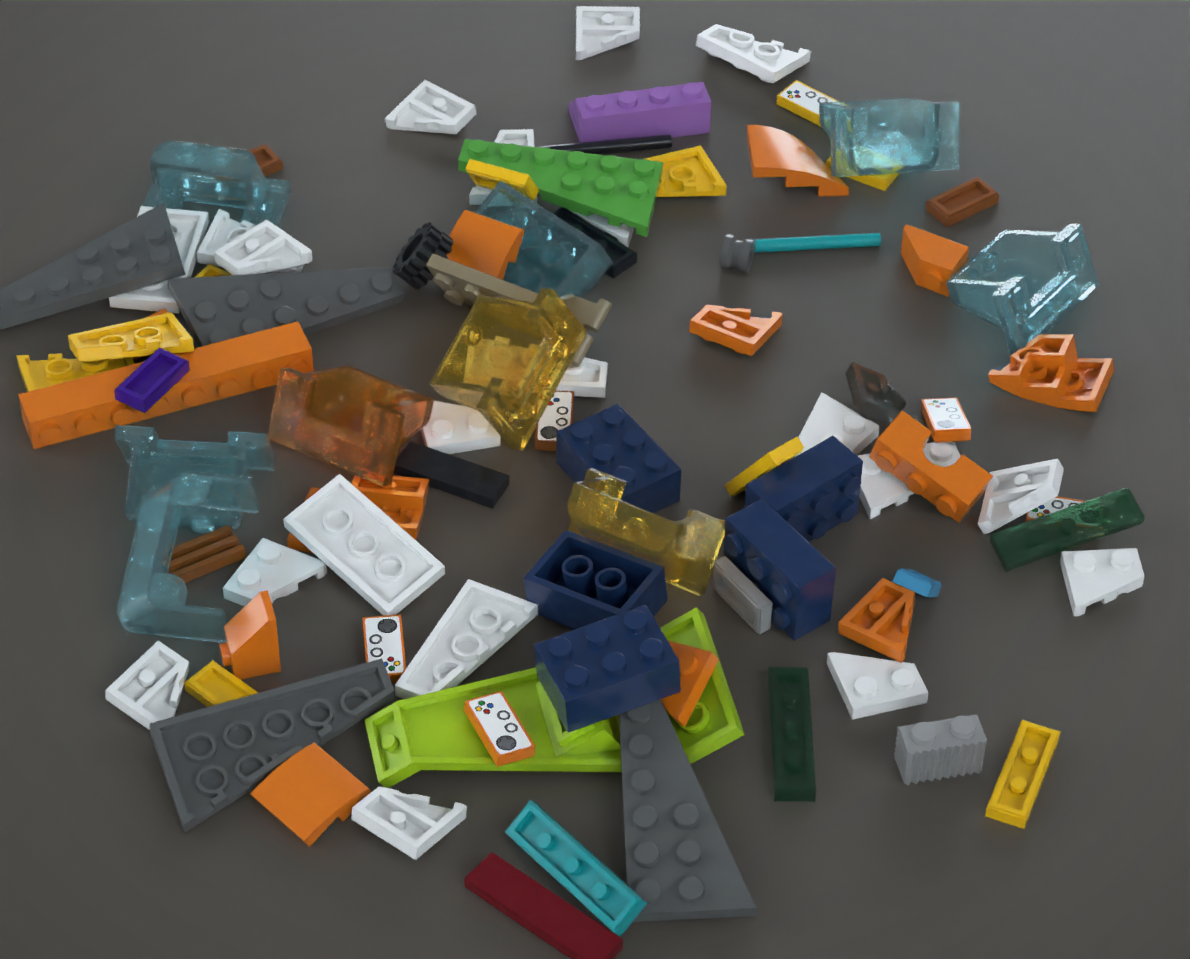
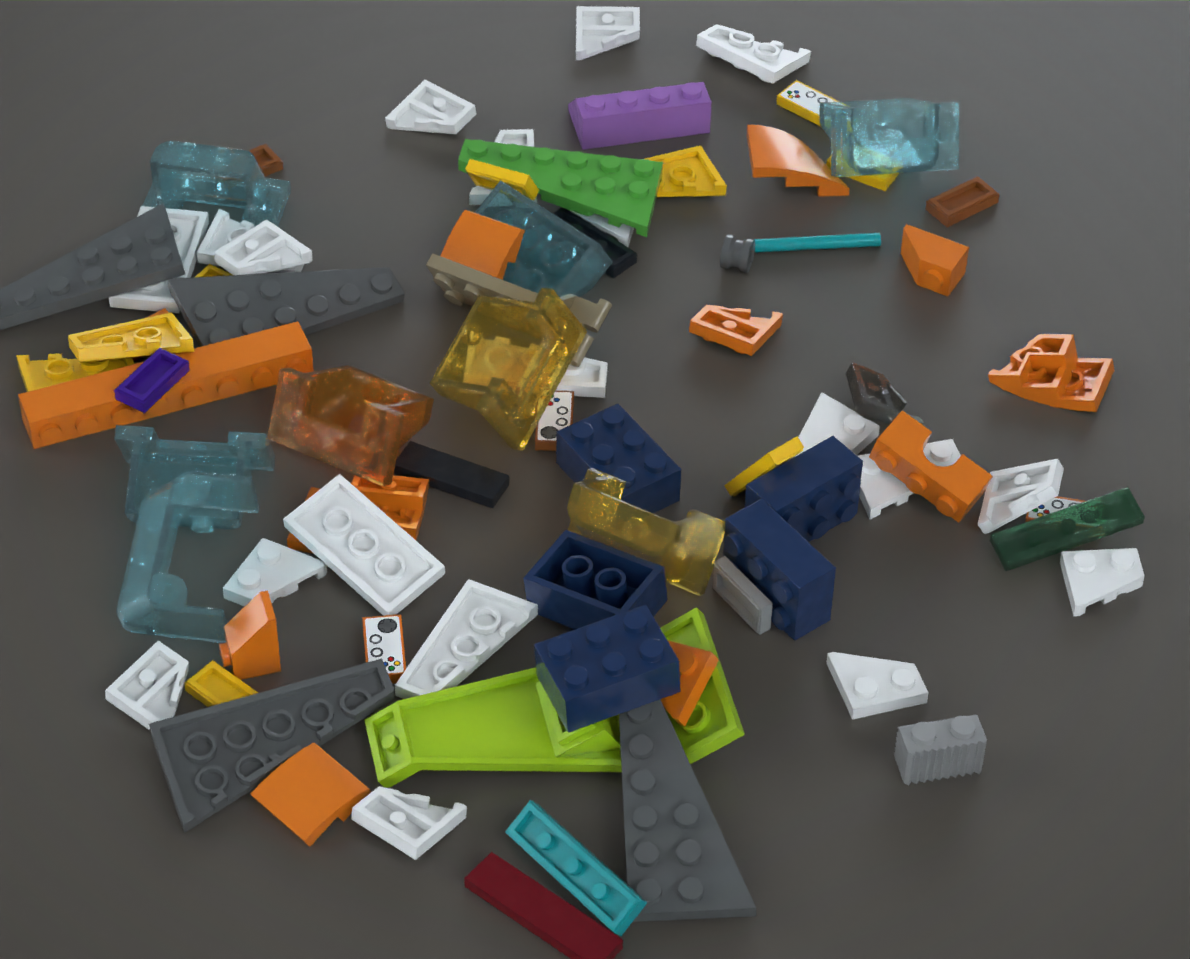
dark orange tile [159,525,246,586] -> none
black tyre [392,222,453,289] -> none
white wing [414,398,501,454] -> none
tile [464,691,536,767] -> none
black bar [540,134,672,154] -> none
clear green tile [768,667,816,802] -> none
orange wing [838,578,915,663] -> none
dark azure tile [892,568,942,597] -> none
tile [921,397,971,443] -> none
clear light blue windscreen [946,224,1099,355] -> none
yellow tile [985,720,1061,829] -> none

